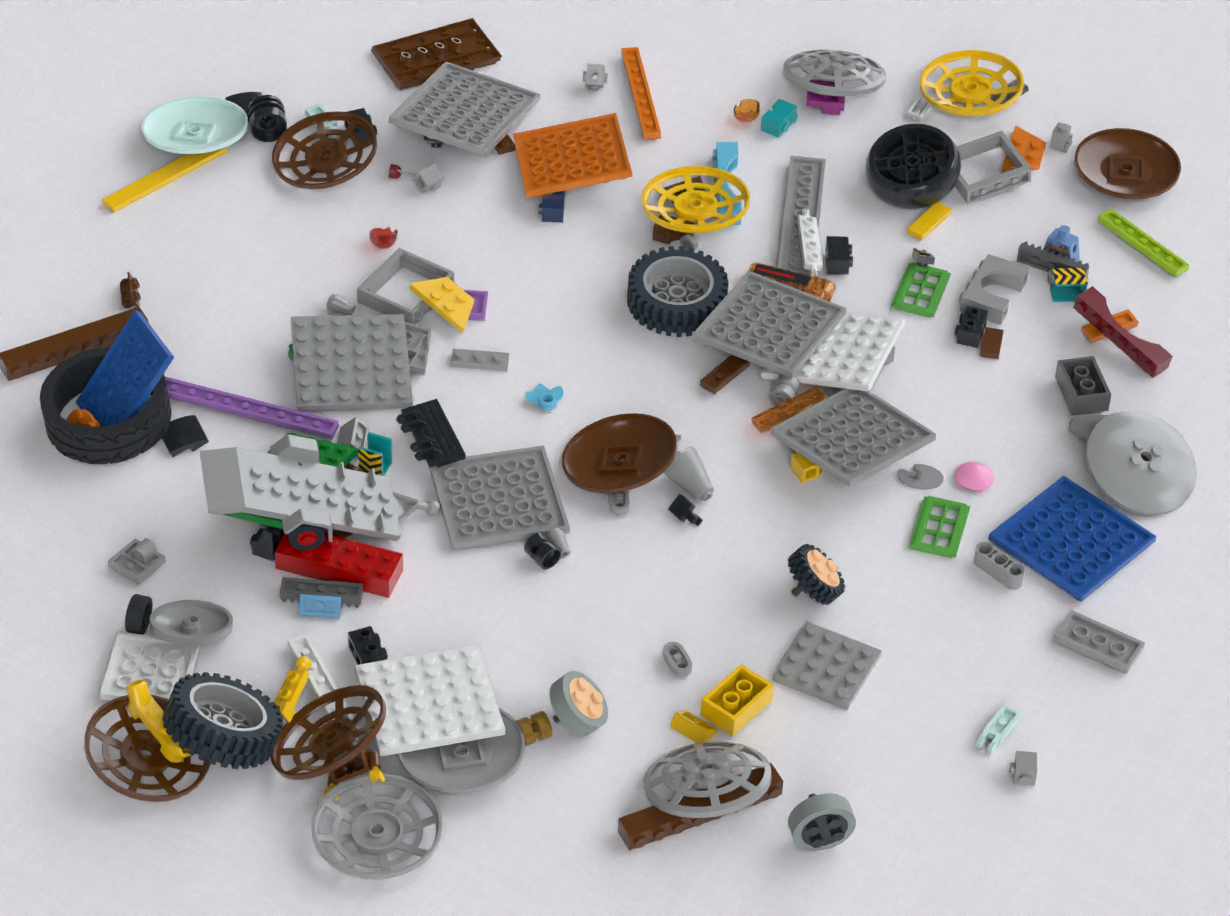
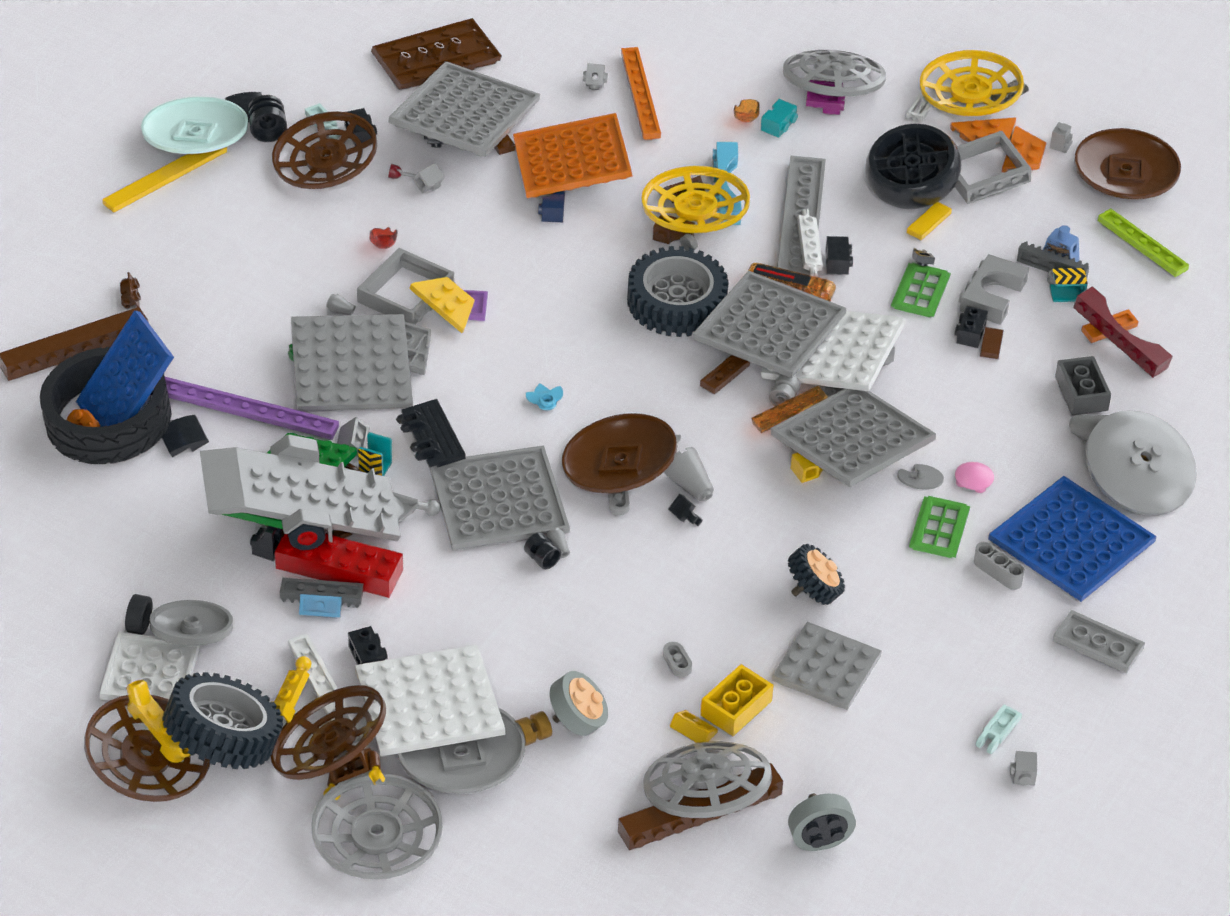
light grey plate [108,538,166,585] -> none
light grey plate [451,349,509,371] -> none
none -> orange wing [950,117,1016,144]

